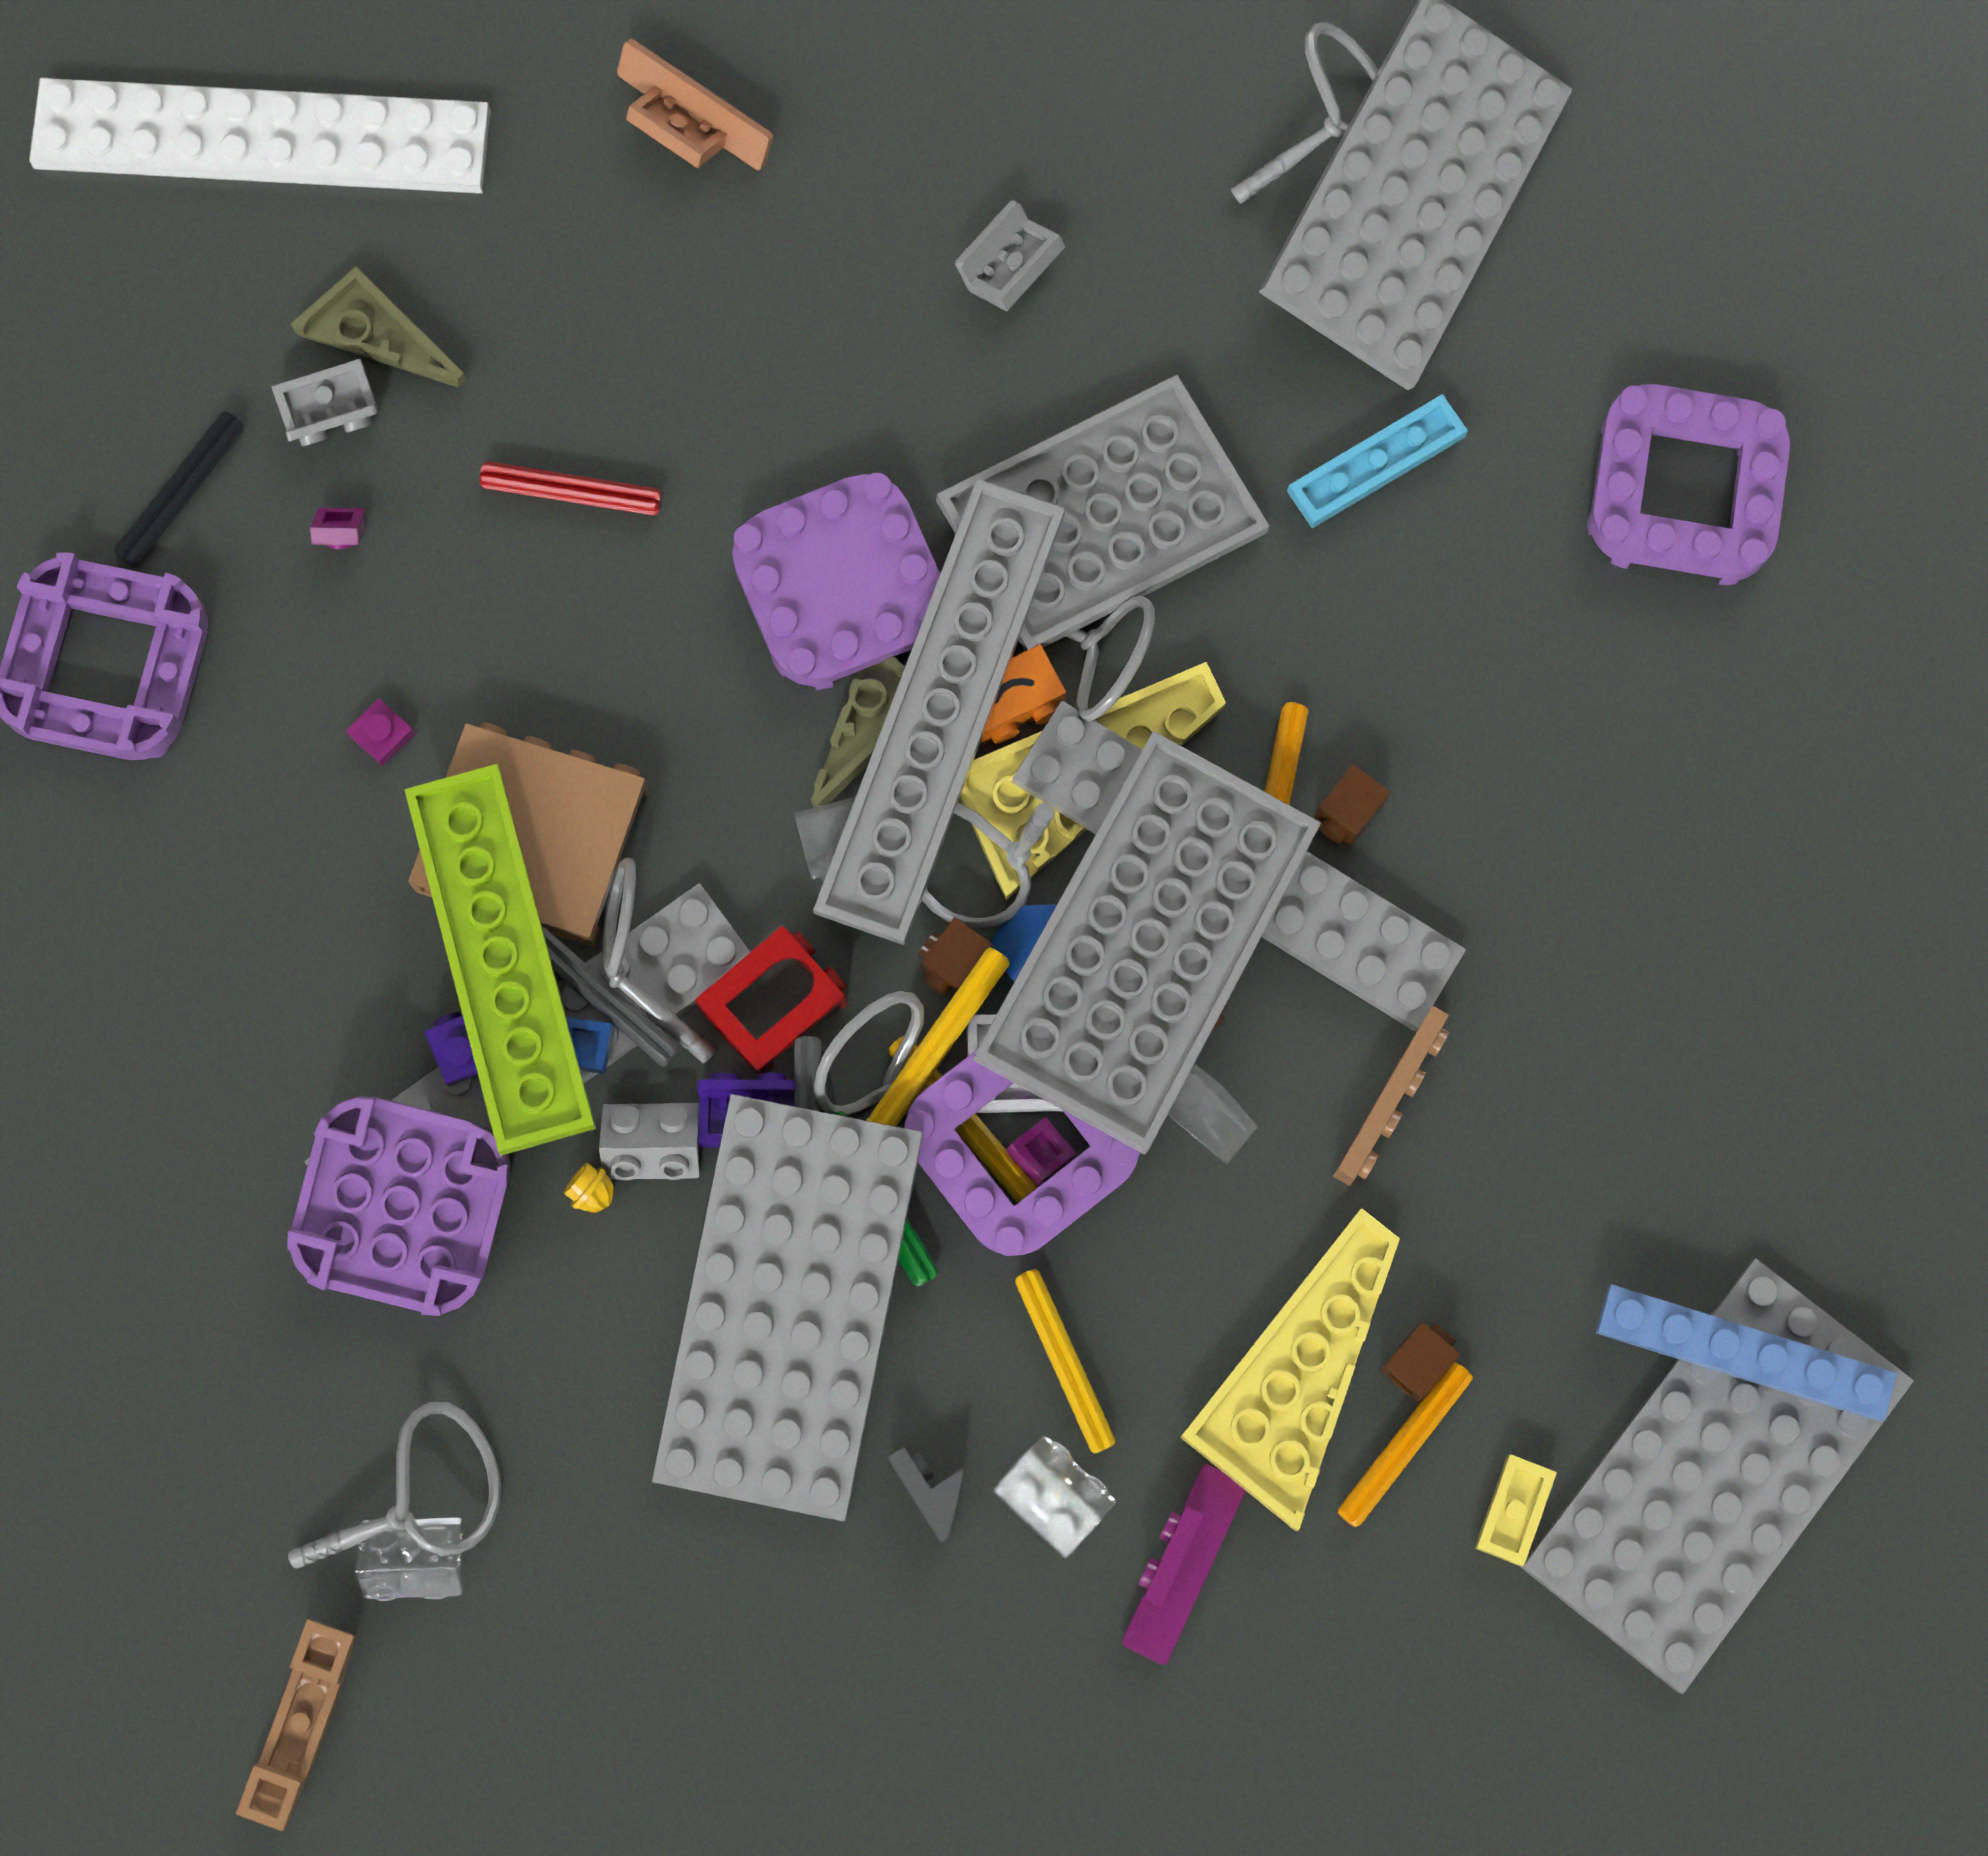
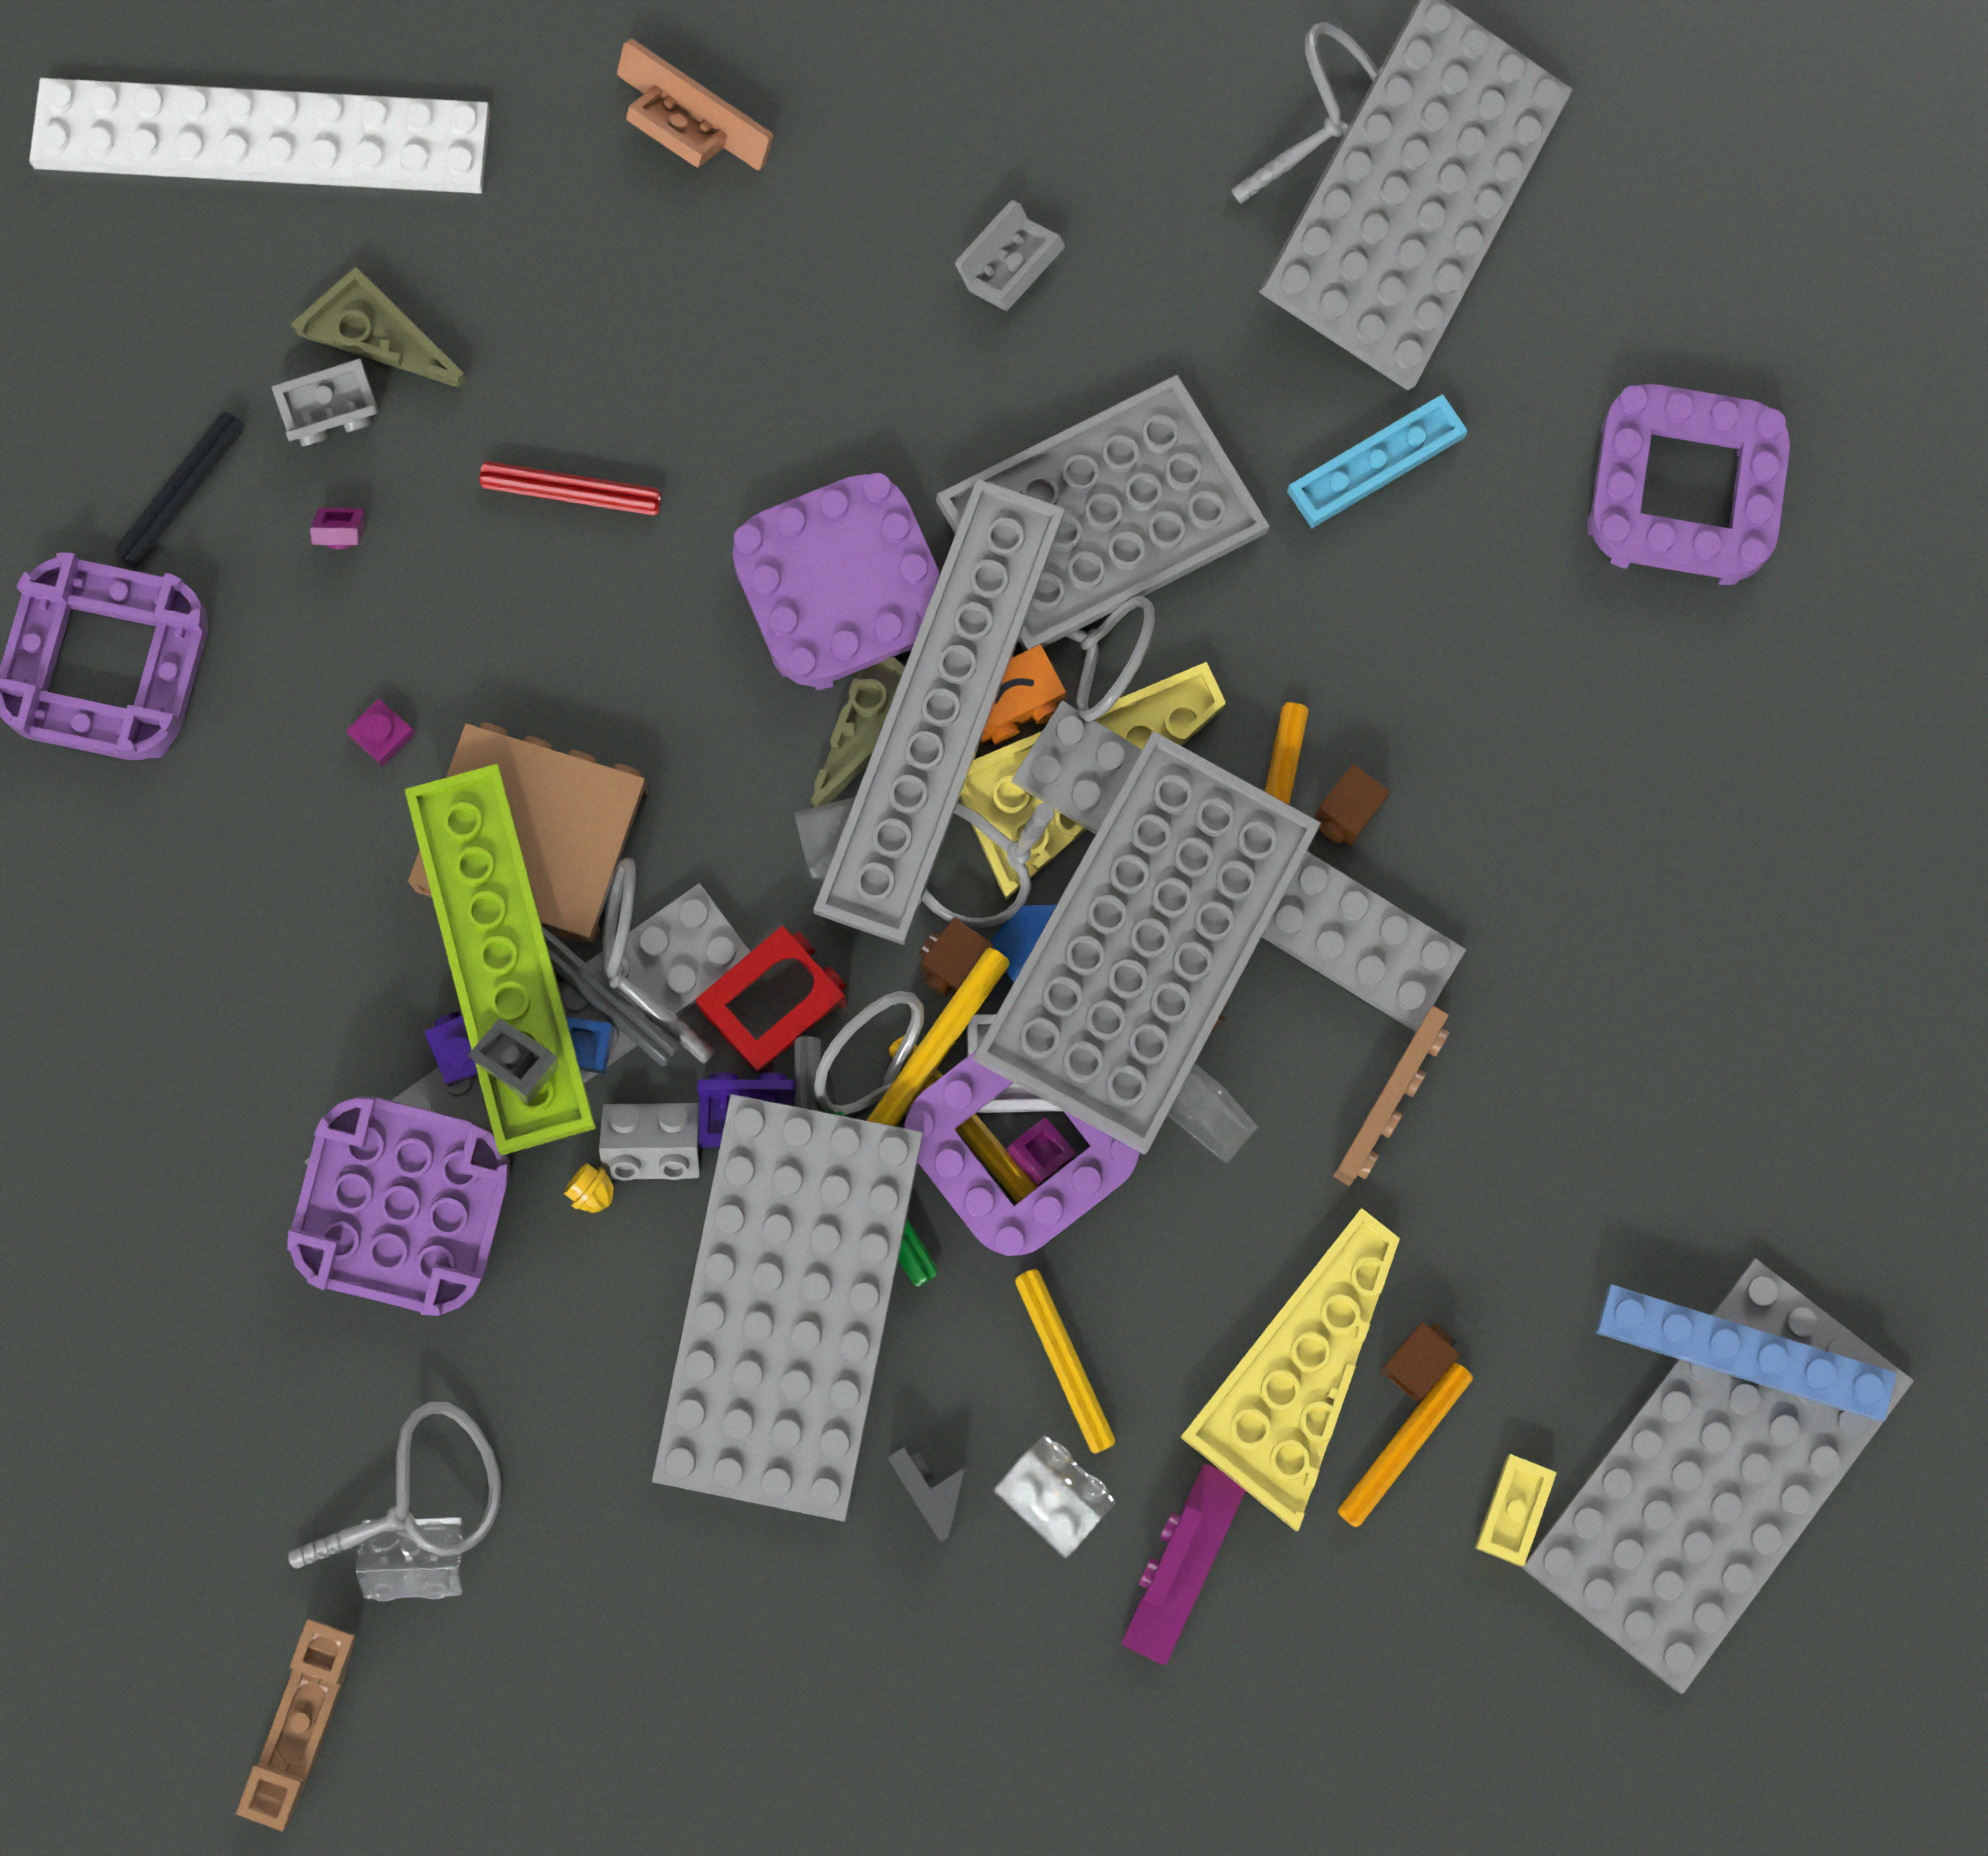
none -> dark grey slope [468,1018,559,1104]

